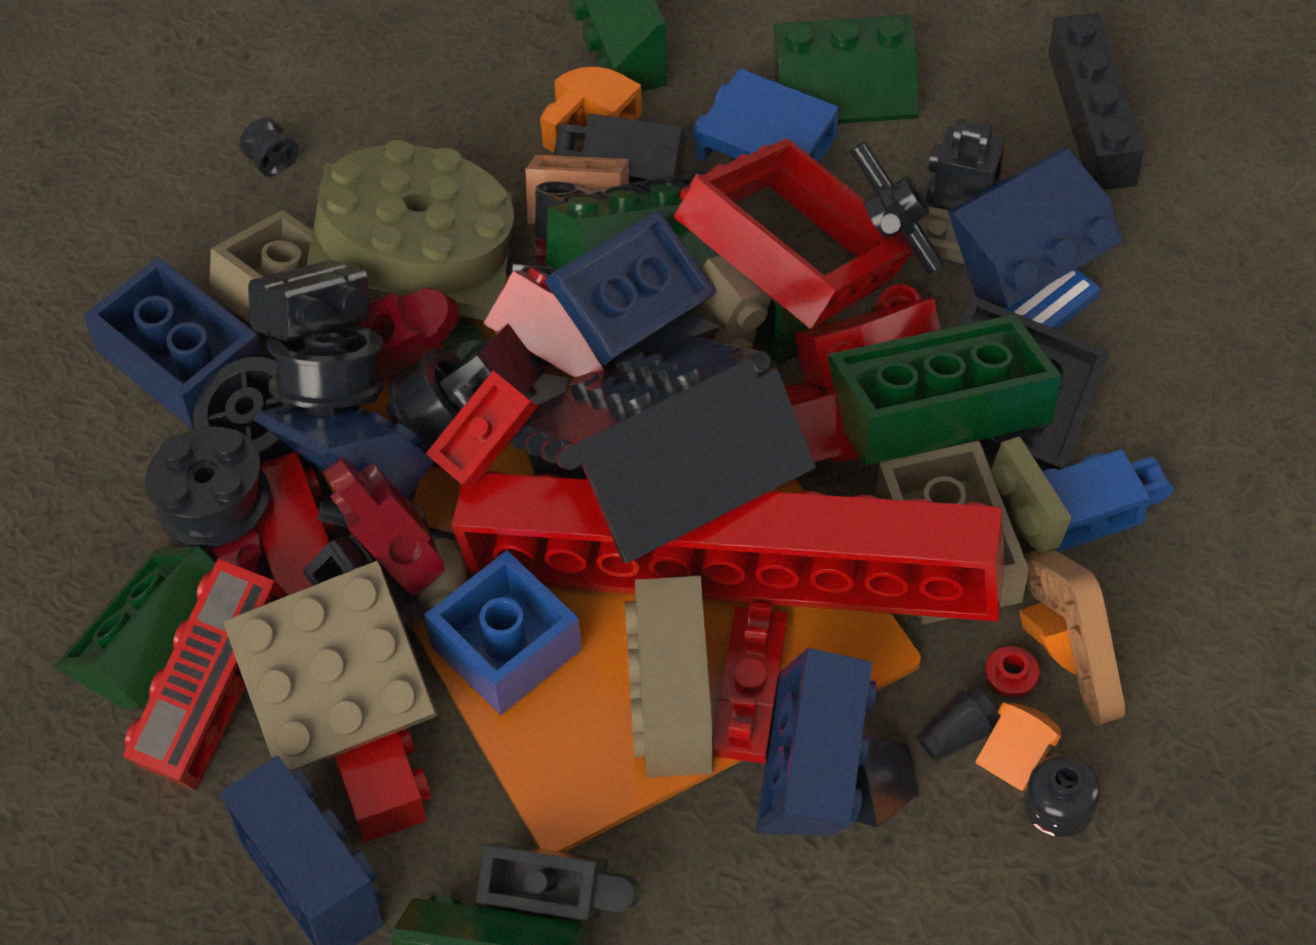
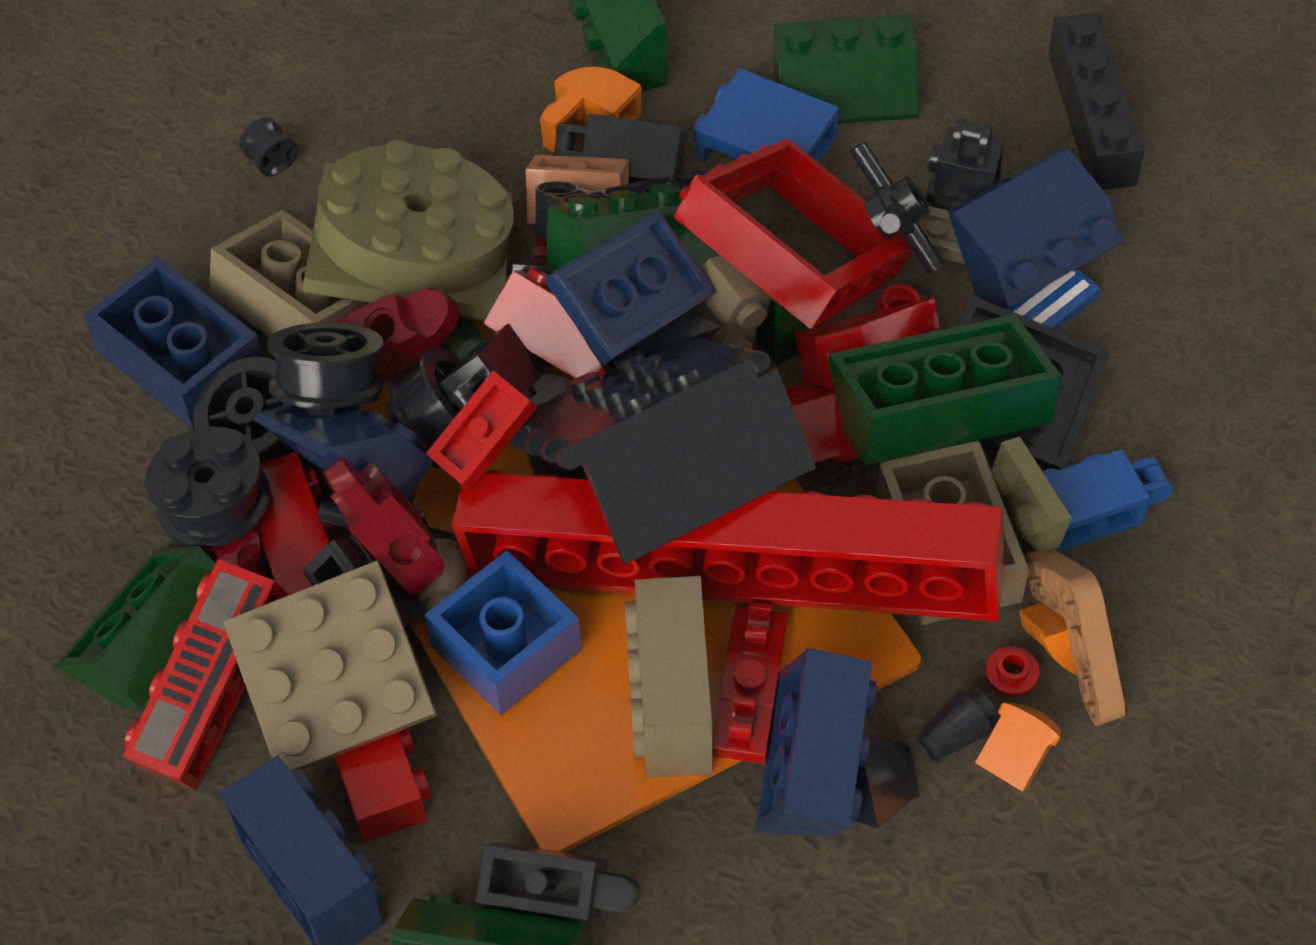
black brick [248,260,369,342] -> none
black head [1024,754,1101,837] -> none

